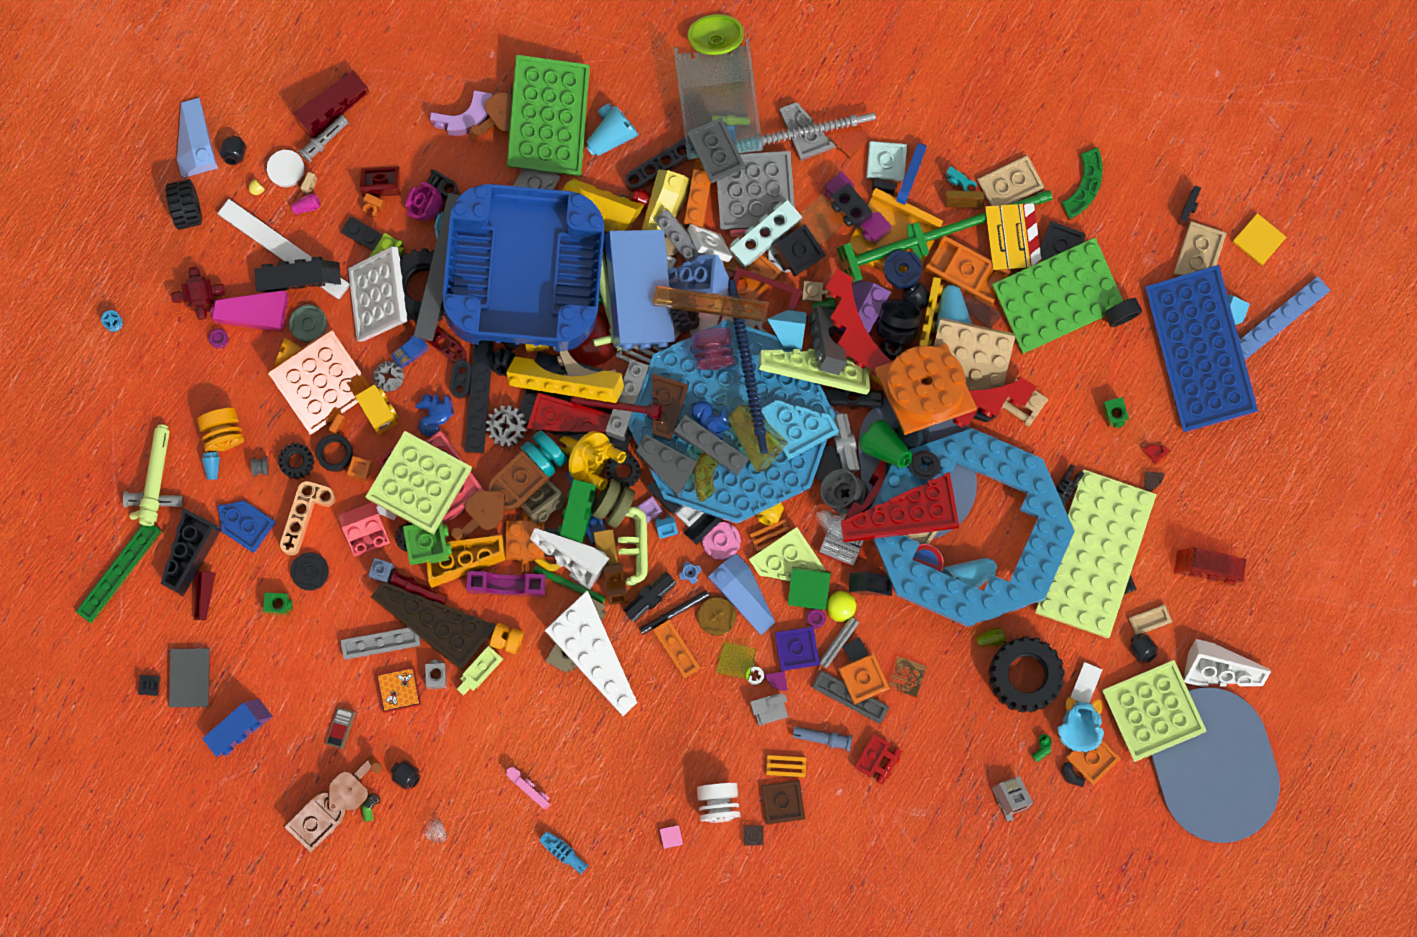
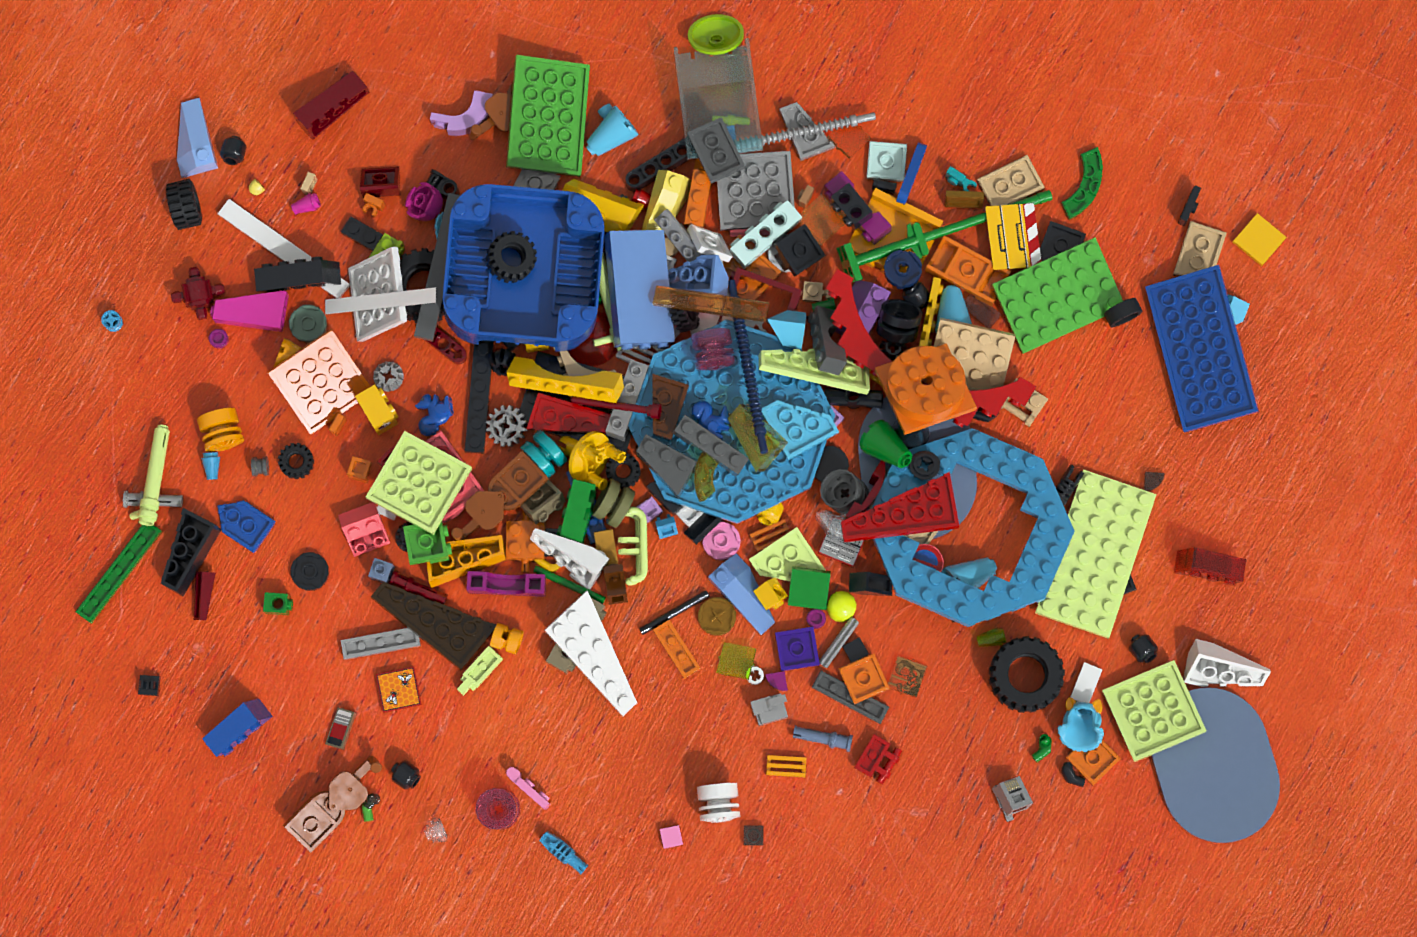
dark grey tile [169,648,210,708] -> none
white tile [267,150,305,188] -> none
light nougat beam [280,481,336,556] -> none
light grey pin [298,115,349,163] -> none
black tyre [316,434,353,472] -> none
blue leg [391,335,429,369] -> none
light grey brick [425,660,447,689] -> none
black plate [450,360,472,399] -> none
black piece [623,571,677,623] -> none
medium blue plate [679,562,701,584] -> none
reddish brown tile [761,780,805,825] -> none
light grey piece [834,414,860,473] -> none
green brick [1102,397,1129,428] -> none
tan tile [1128,604,1172,635] -> none
red tile [1143,445,1170,464] -> none
medium blue plate [1240,276,1331,360] -> none
none -> white sticker [325,287,436,314]
none -> clear pink wheel [475,788,521,830]
none -> black tyre [486,231,537,283]
none -> yellow brick [753,577,788,610]
none -> medium nougat plate [797,185,814,209]

